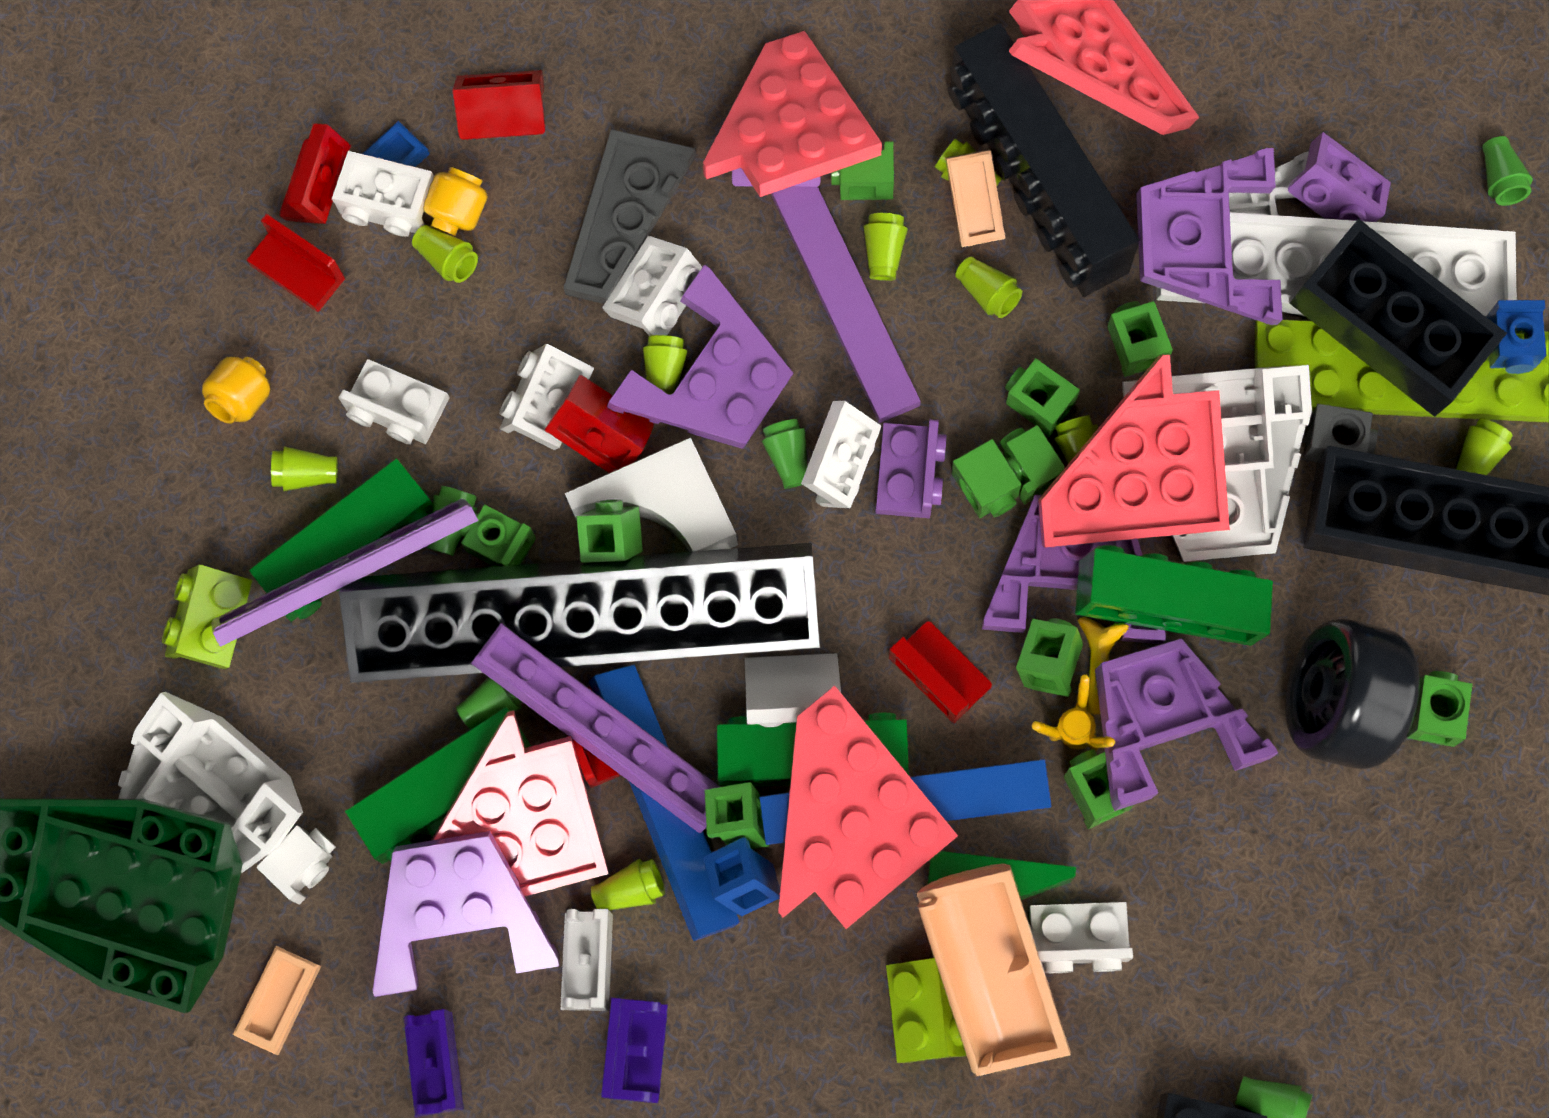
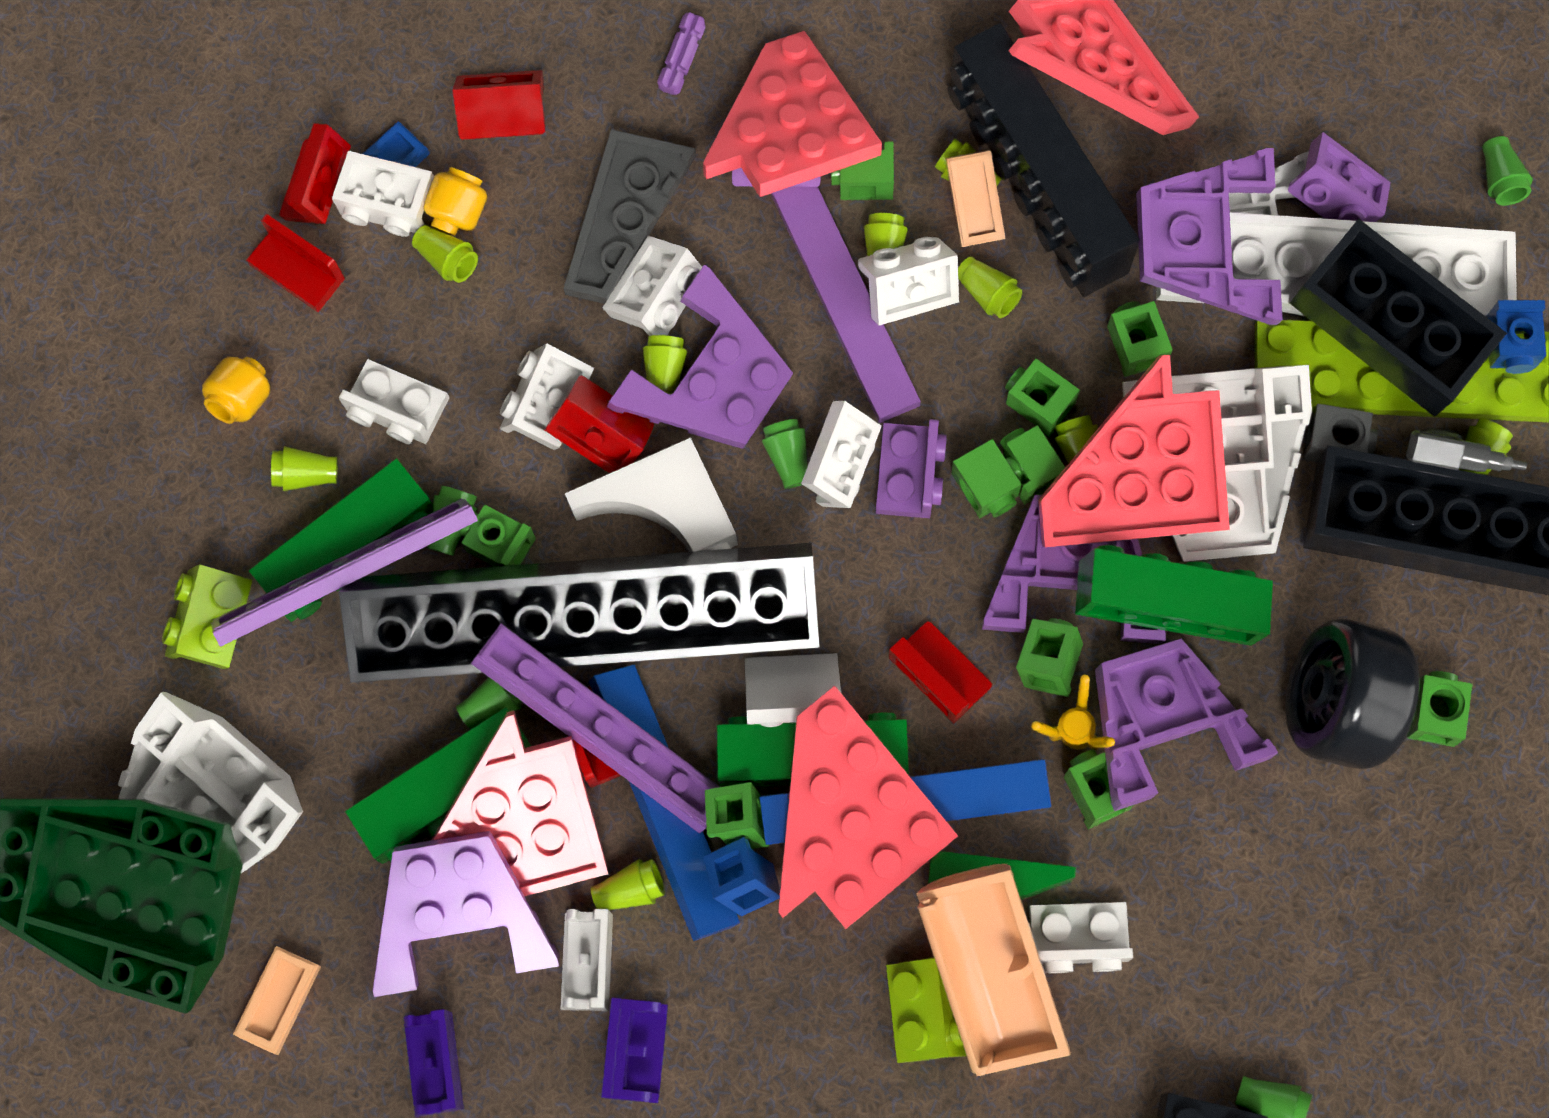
white brick [256,825,336,905] -> none
bright green brick [577,499,643,562] -> none
yellow piece [1077,617,1129,715] -> none
none -> medium lavender axle [658,12,705,95]
none -> white bracket [858,237,959,325]
none -> dark grey piece [1406,427,1527,472]

